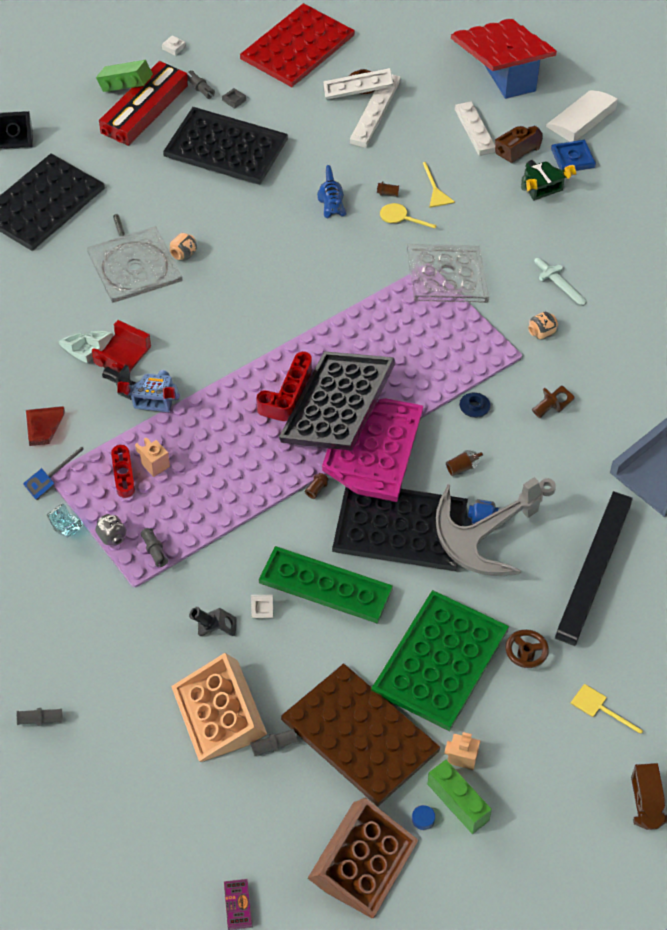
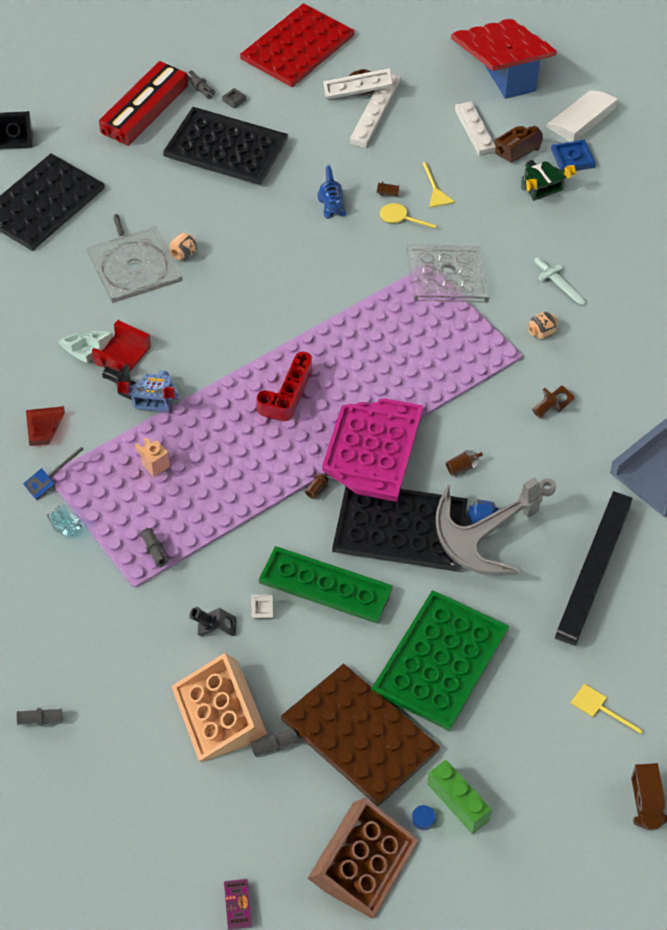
flat silver head [95,514,127,546] -> none
bright green brick [96,59,153,92] -> none
red beam [111,445,135,498] -> none
white plate [162,35,186,56] -> none
black plate [279,351,396,451] -> none
light nougat brick [444,732,480,770] -> none
dark blue piece [459,392,490,418] -> none
reddish brown piece [505,629,549,668] -> none

